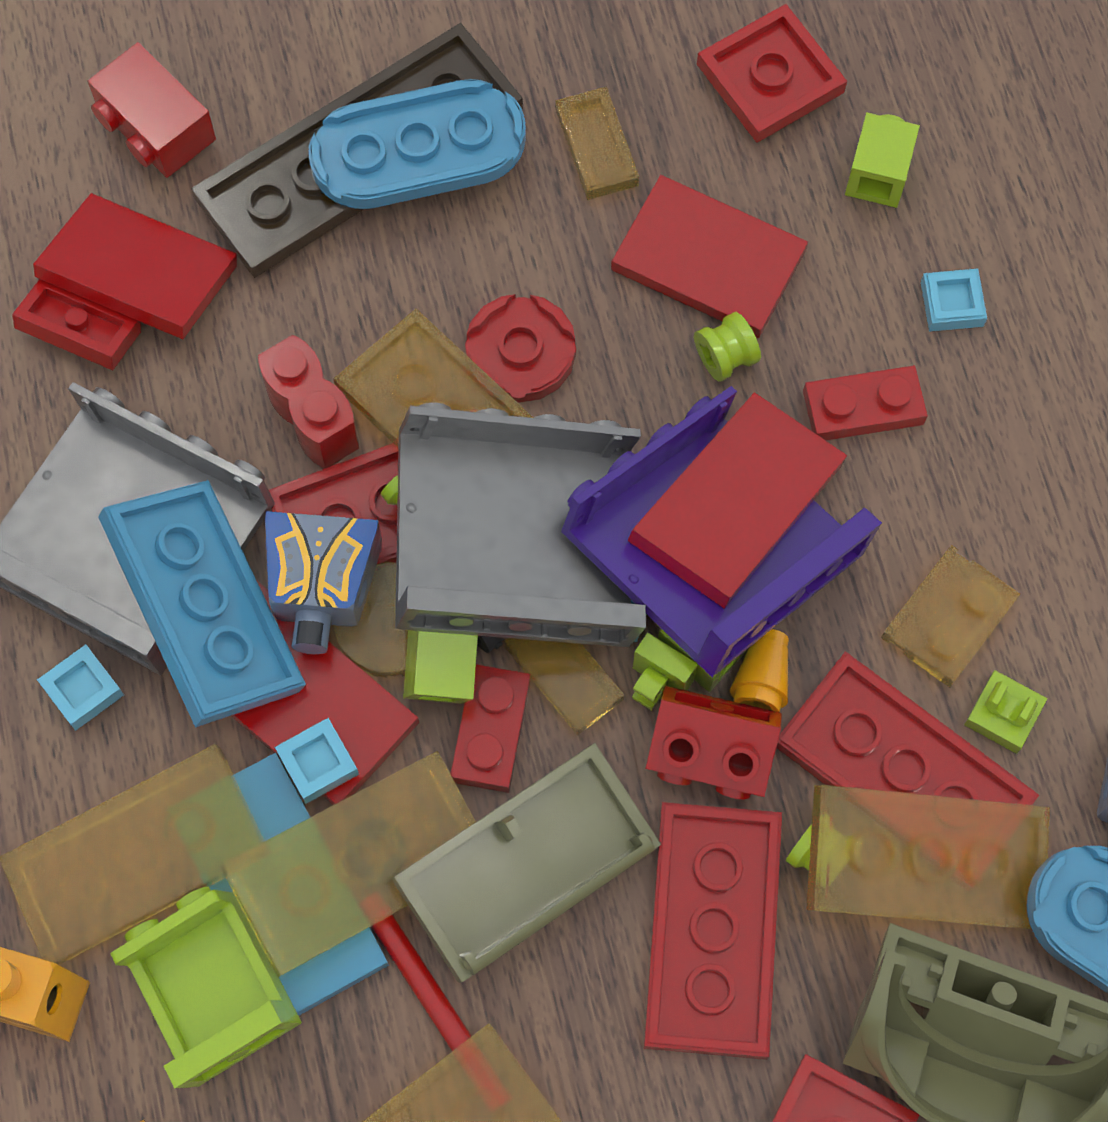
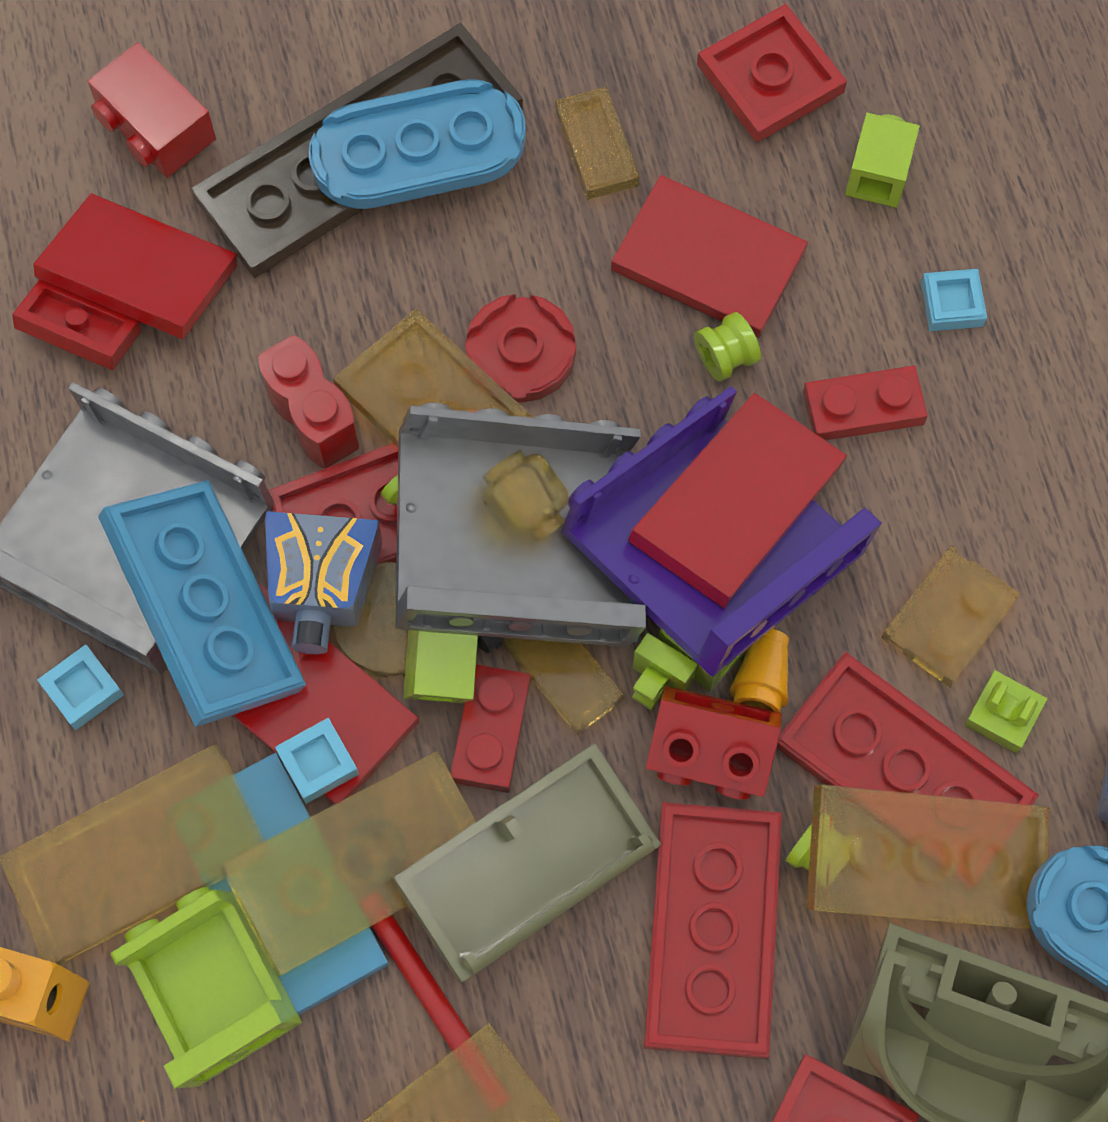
none -> clear yellow head [481,449,569,541]

